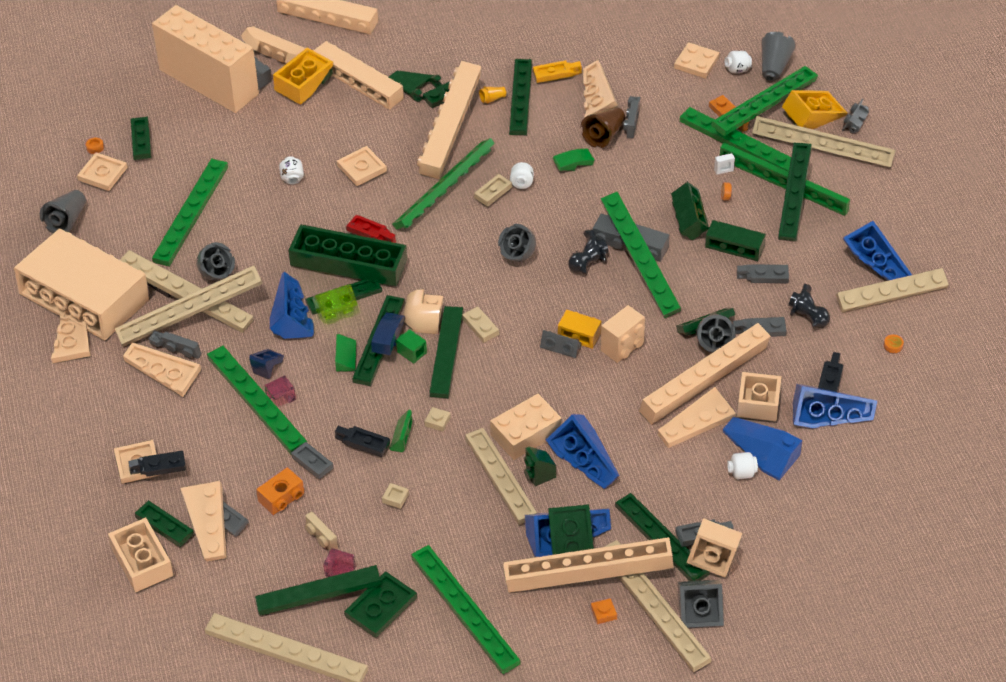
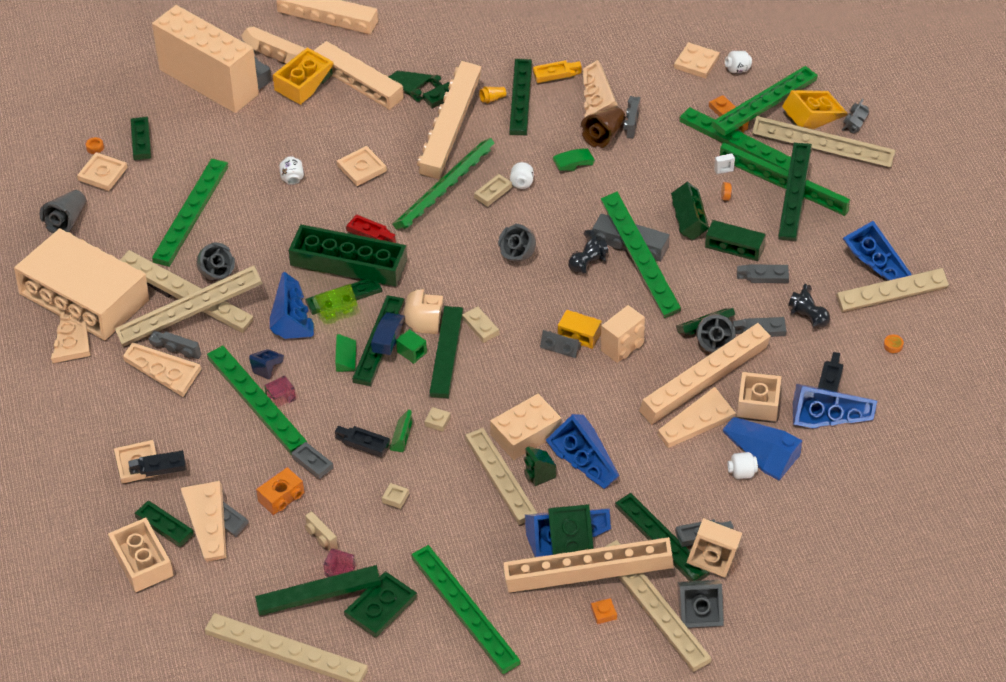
dark grey cone [761,32,796,81] -> none

